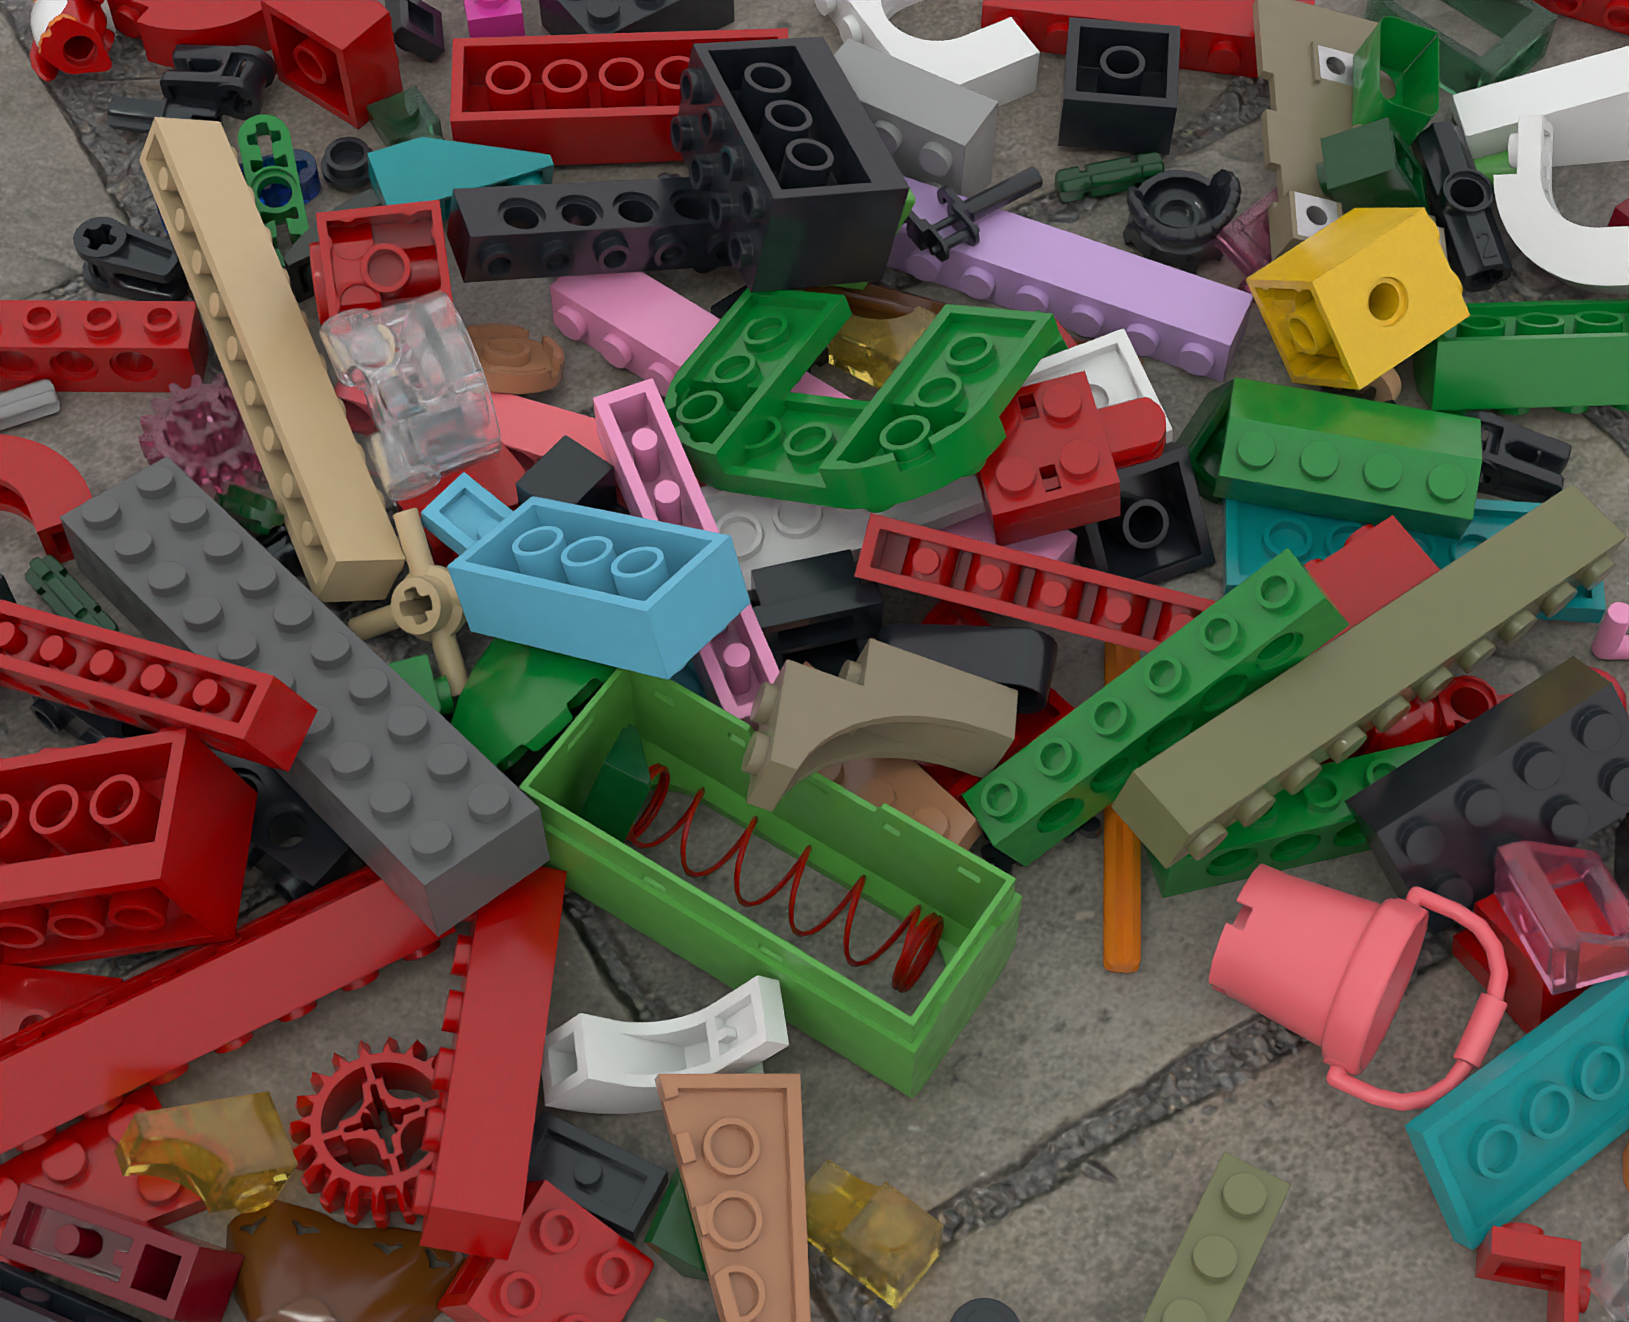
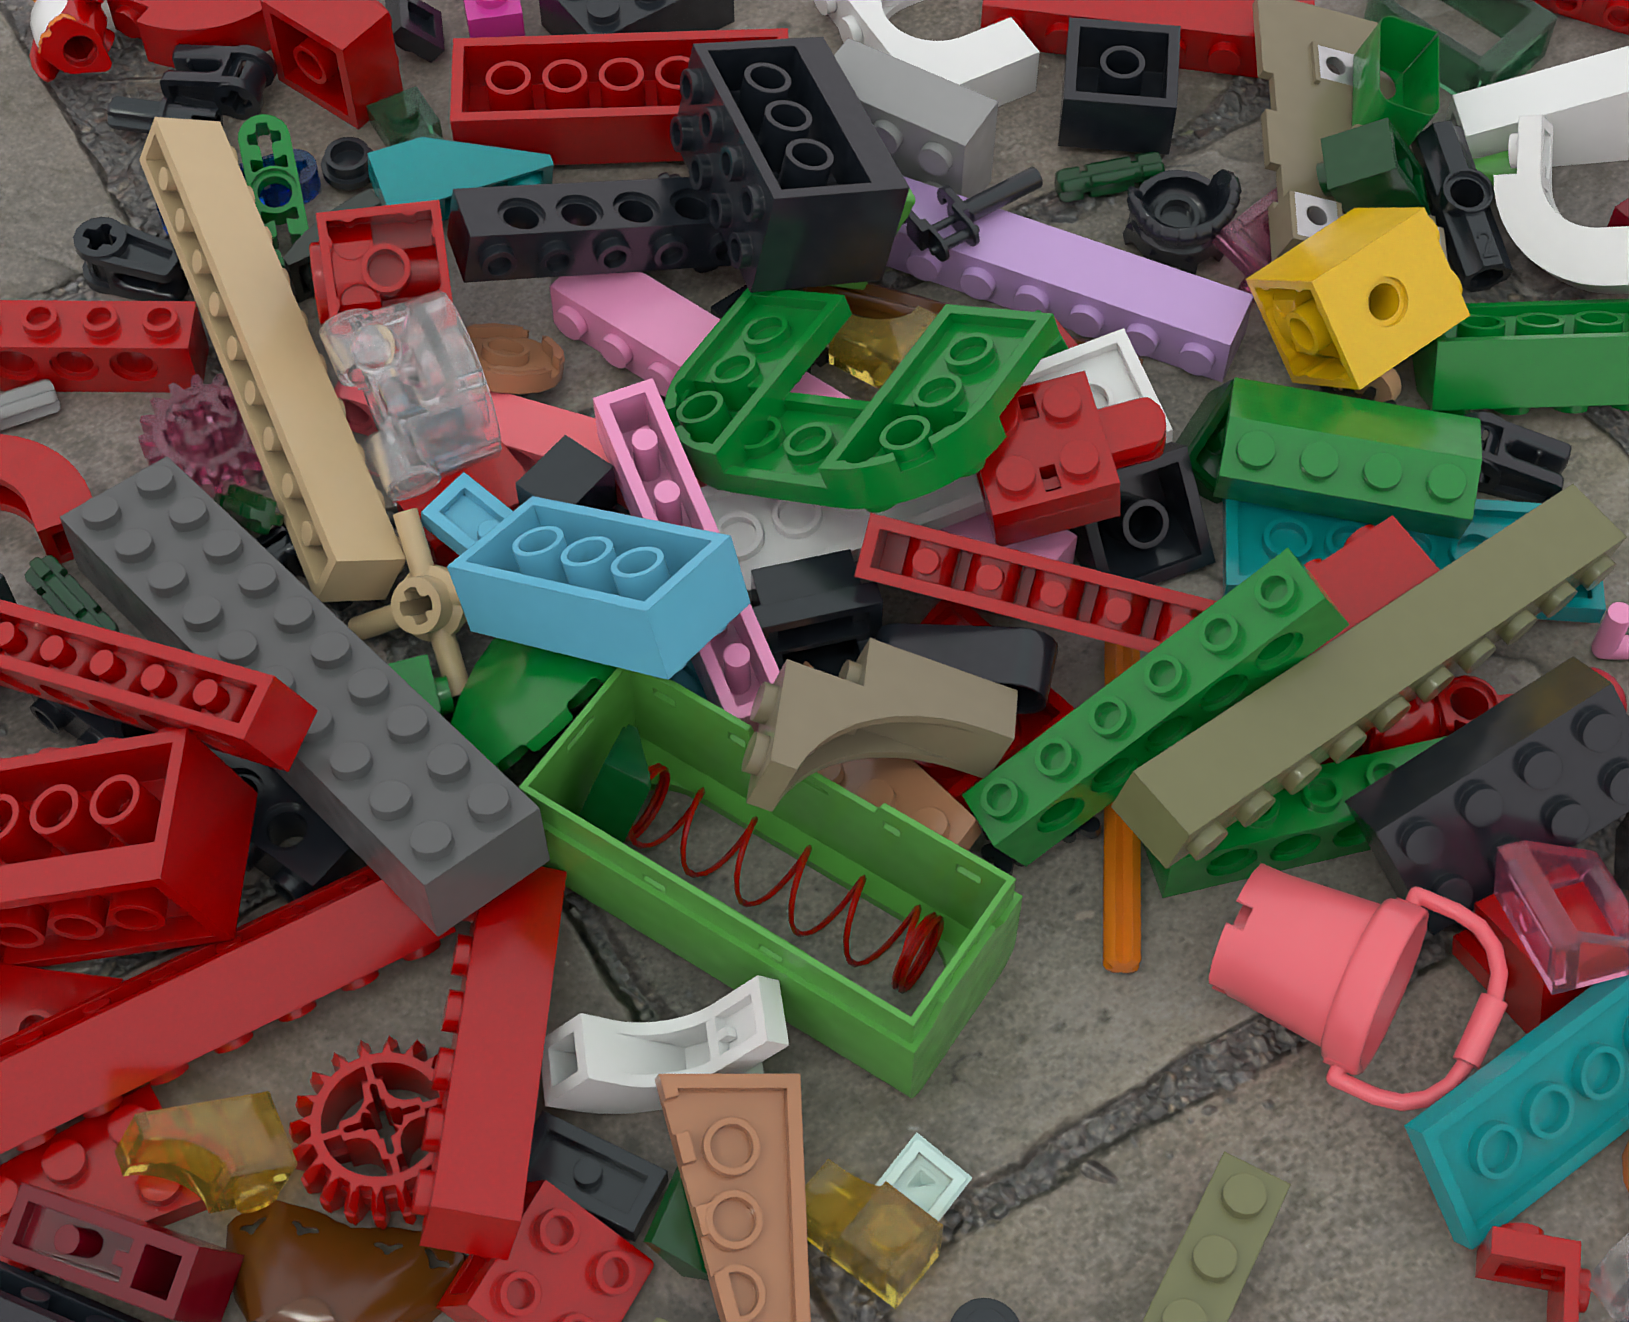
none -> light aqua tile [871,1132,972,1236]

